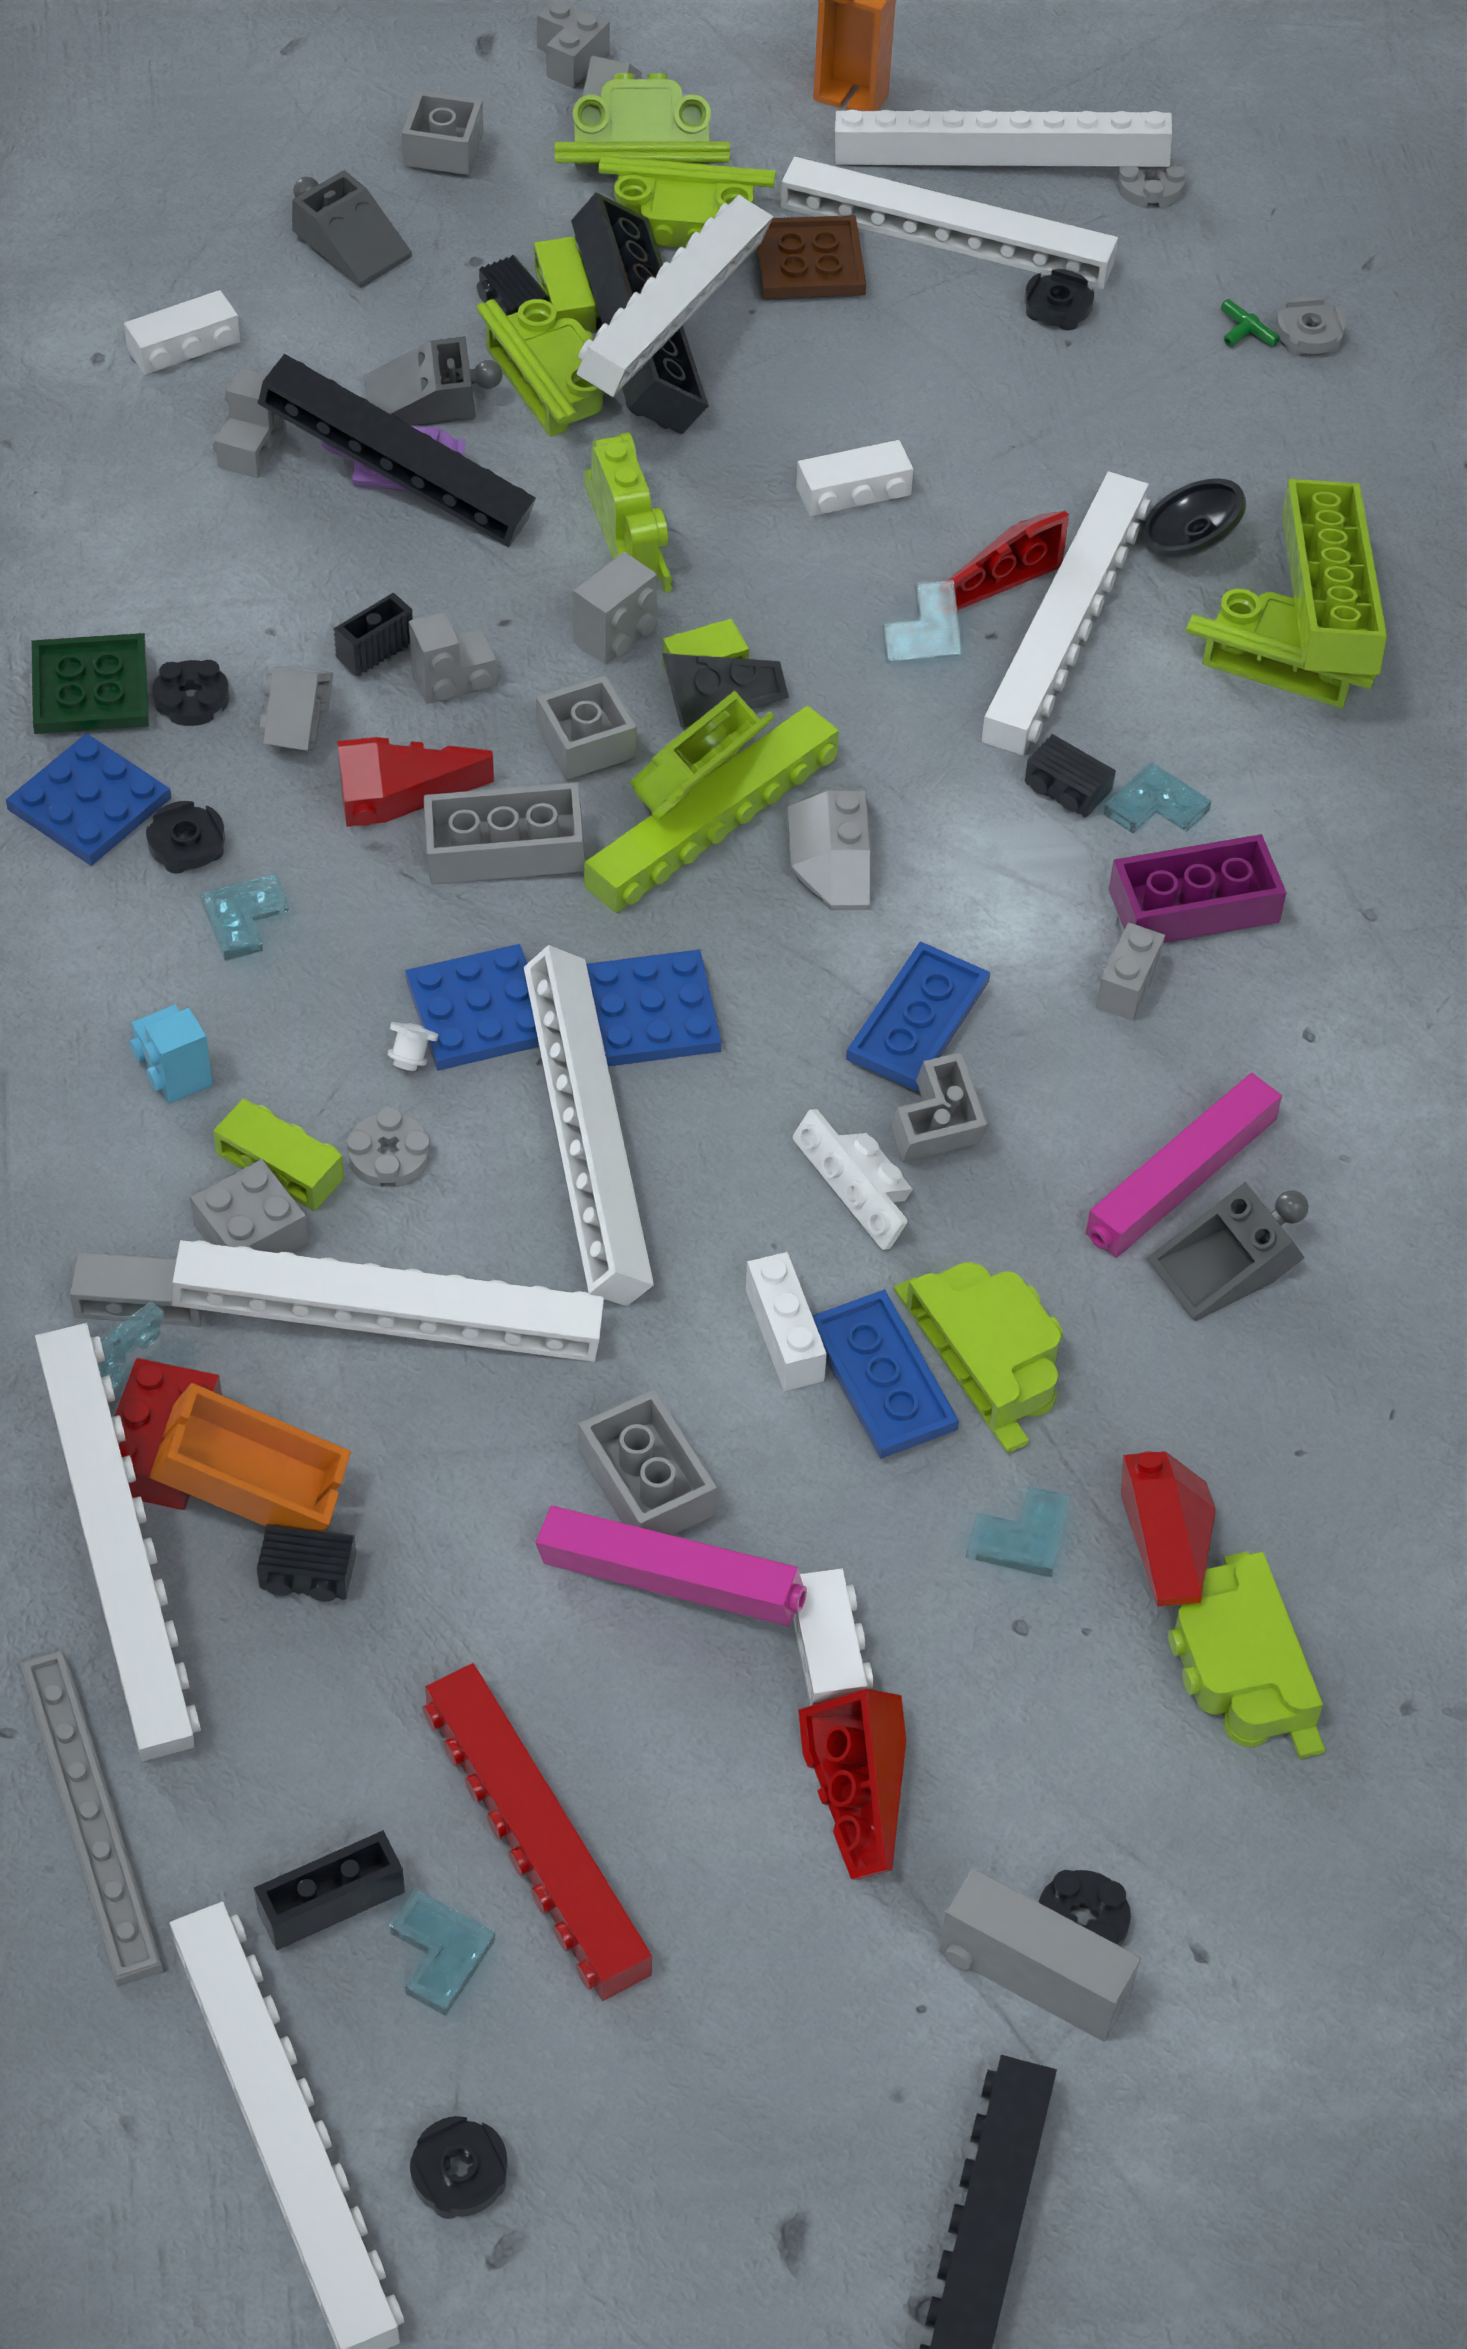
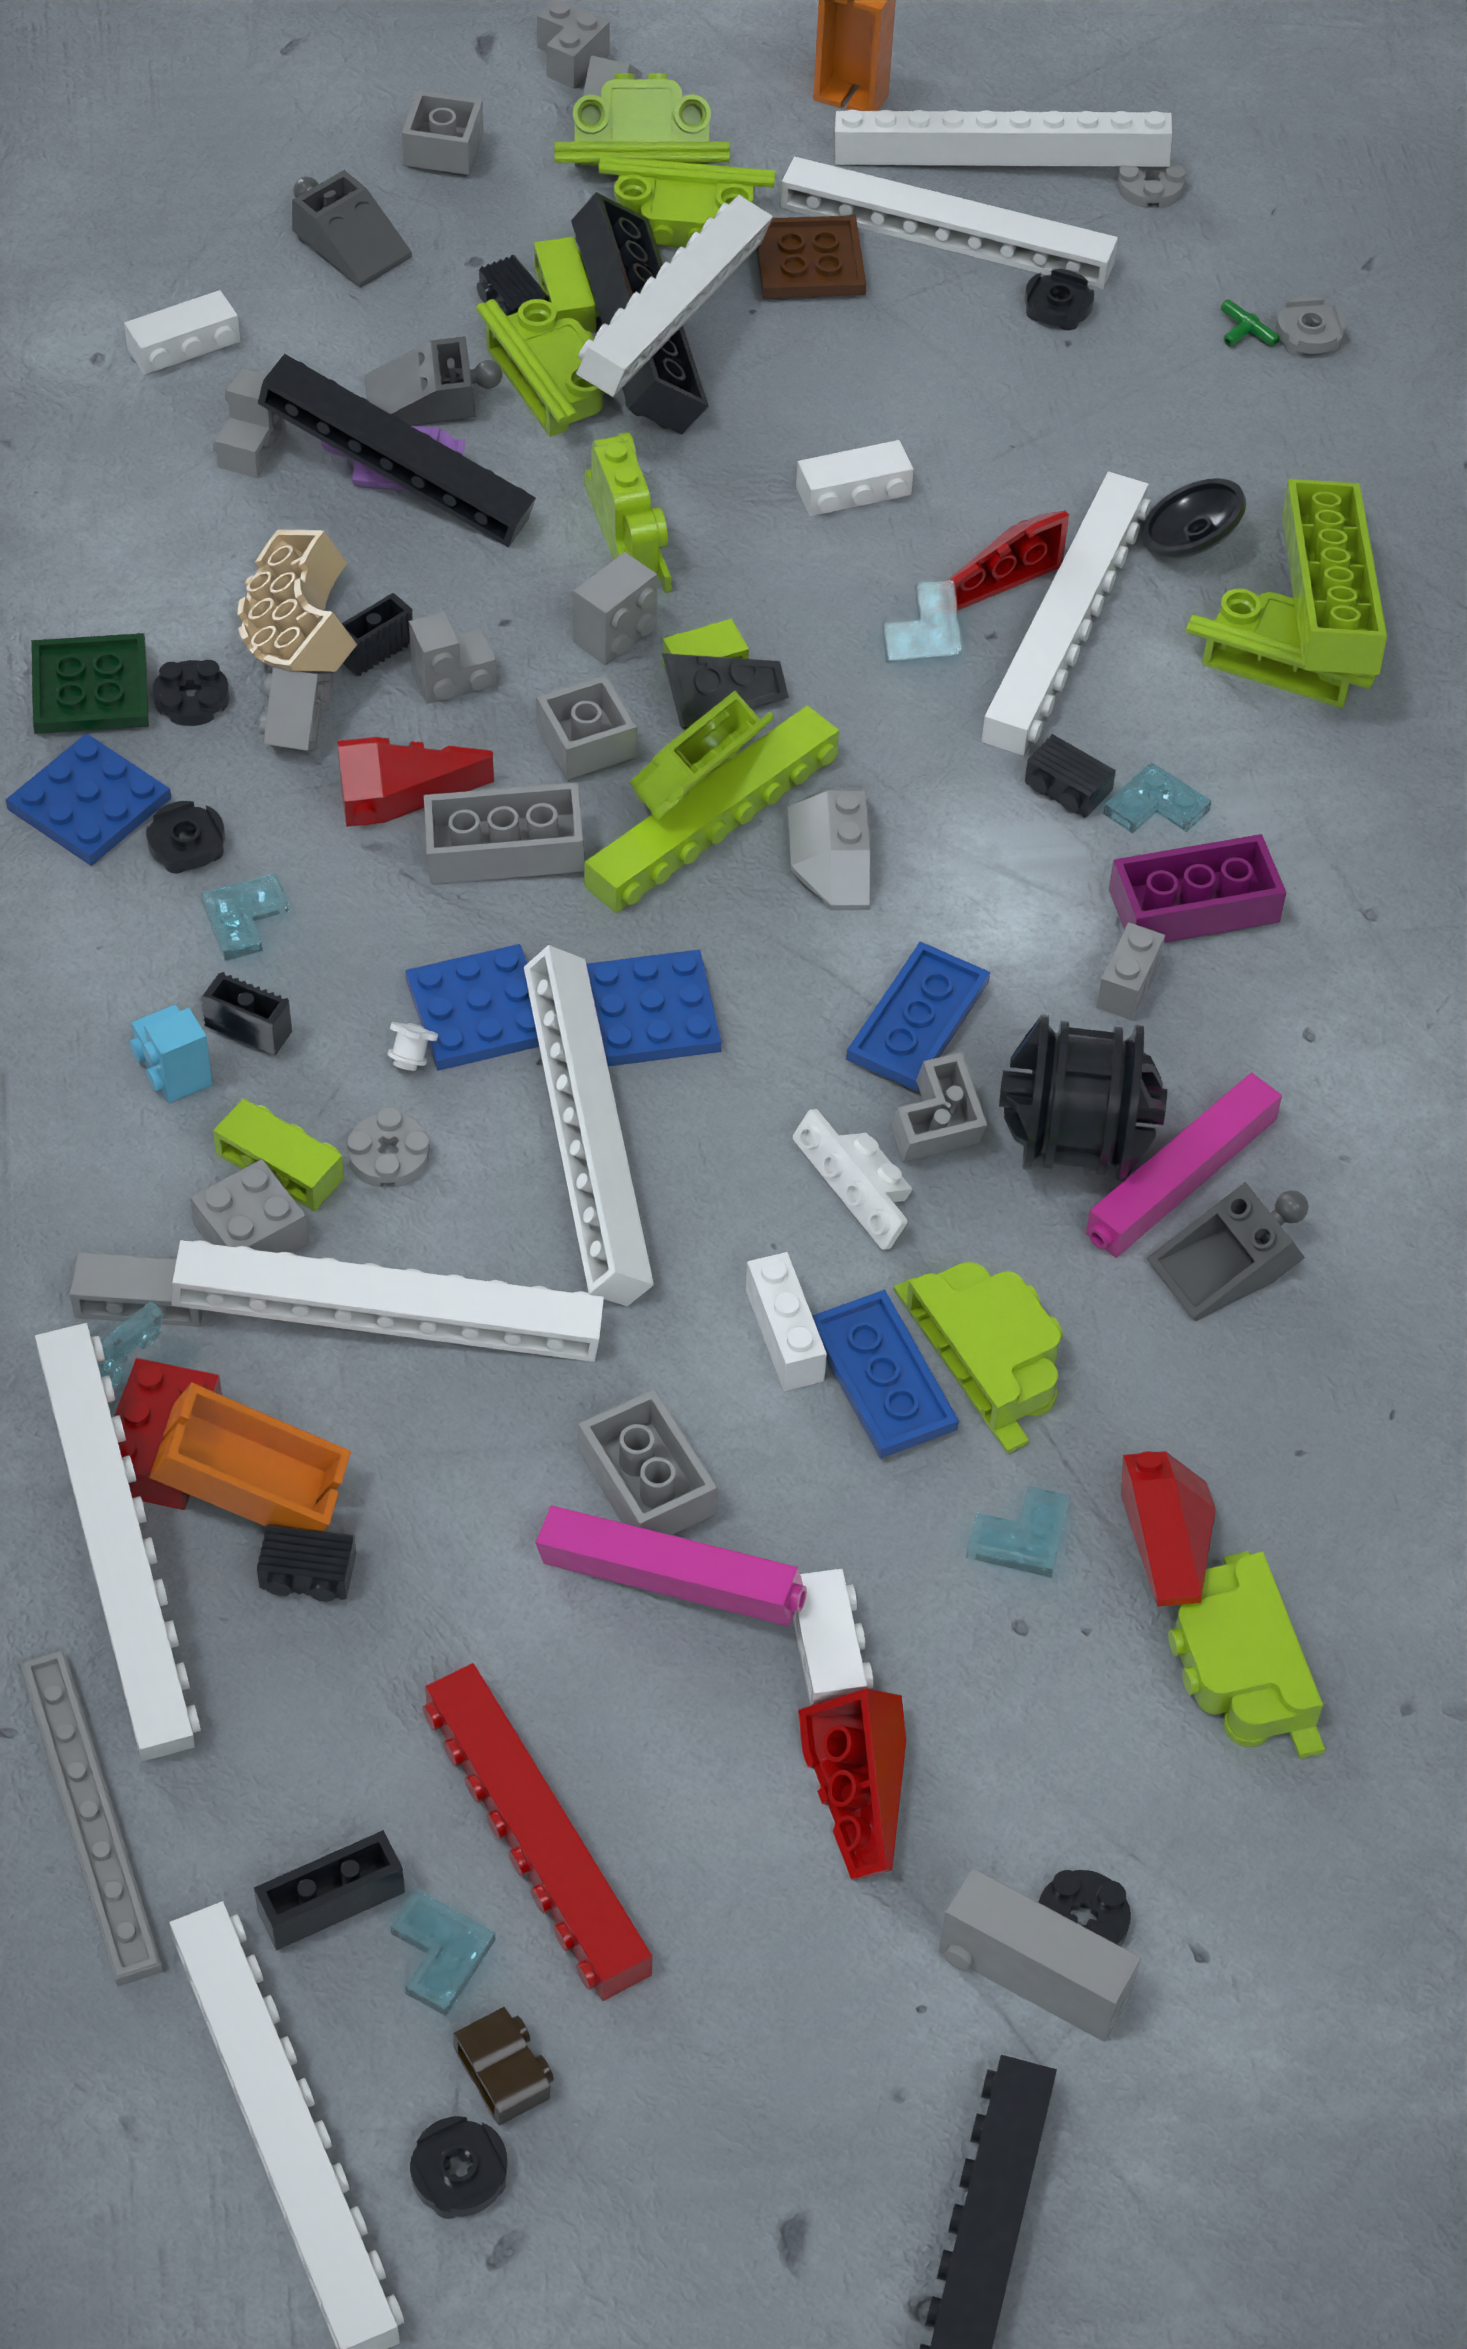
none -> black brick [201,972,292,1055]
none -> tan brick [237,529,357,672]
none -> dark brown brick [453,2007,554,2126]
none -> black wheel [999,1014,1167,1181]

